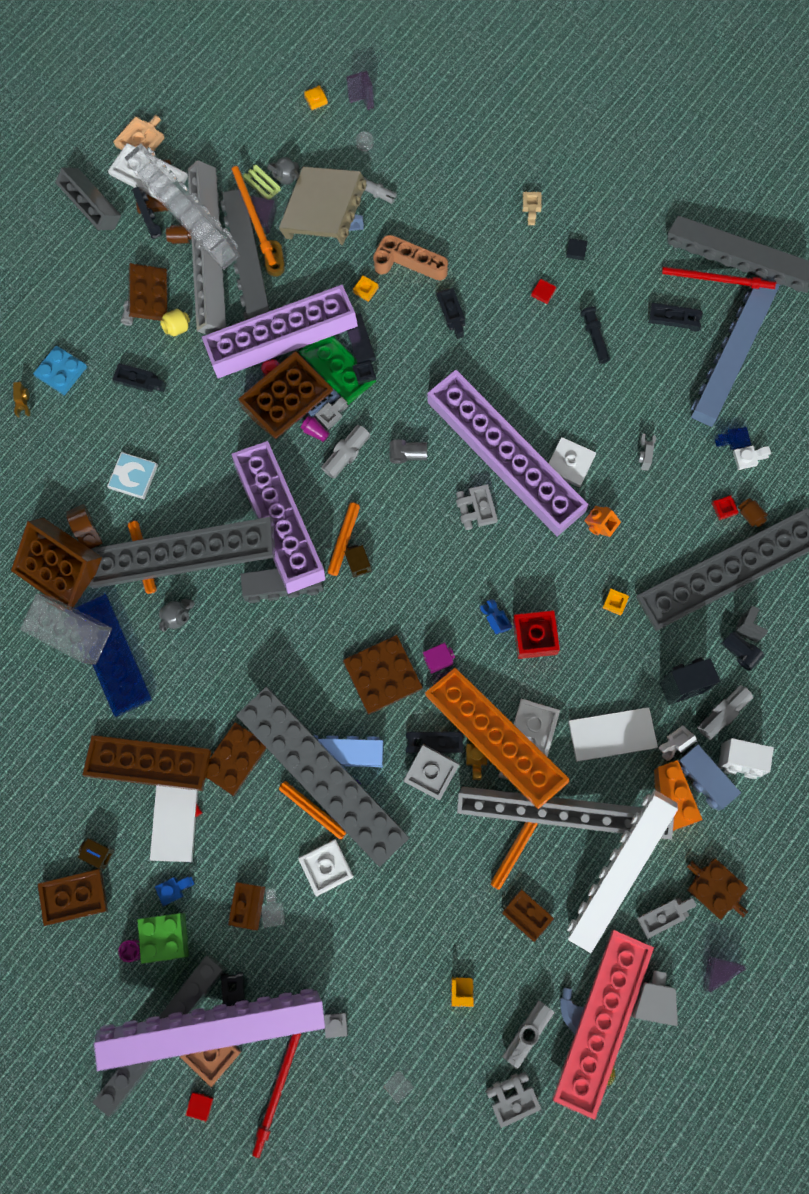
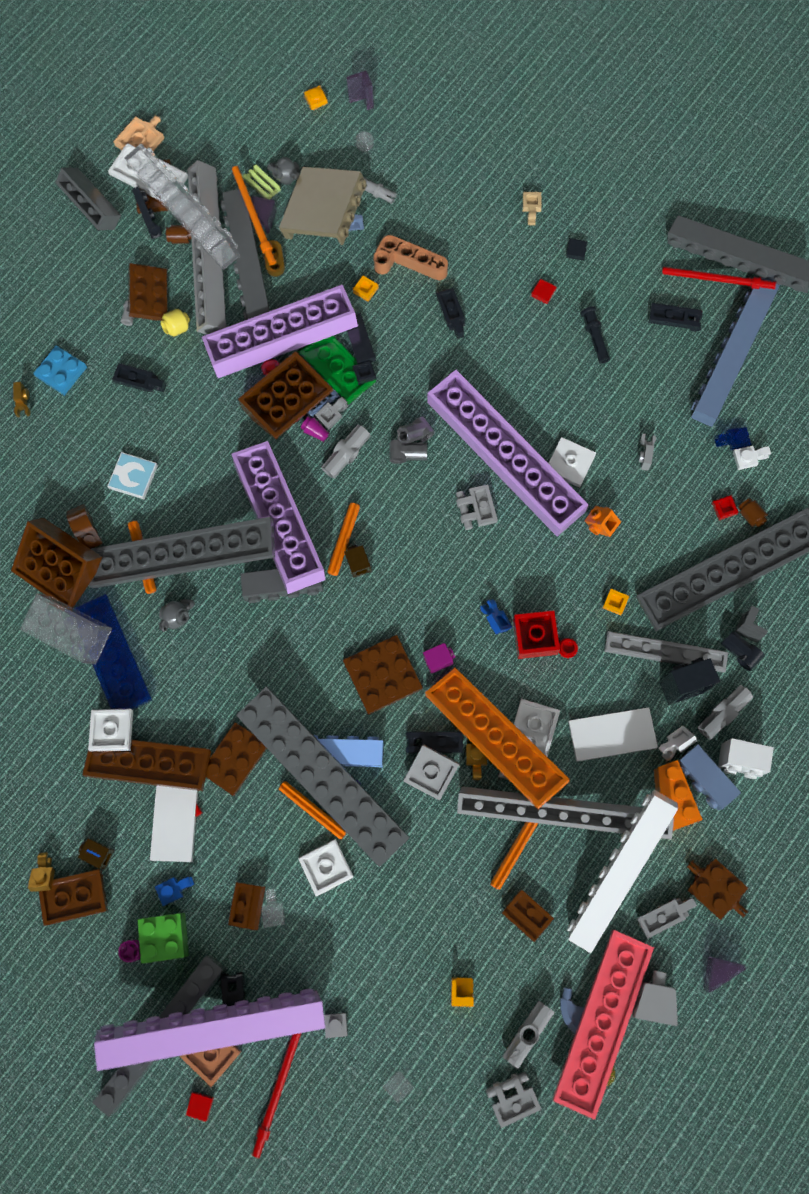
none -> pearl gold plate [28,852,55,892]
none -> white tile [88,709,133,751]
none -> flat silver piece [397,417,435,444]
none -> red plate [559,638,578,658]
none -> light grey tile [604,631,728,673]

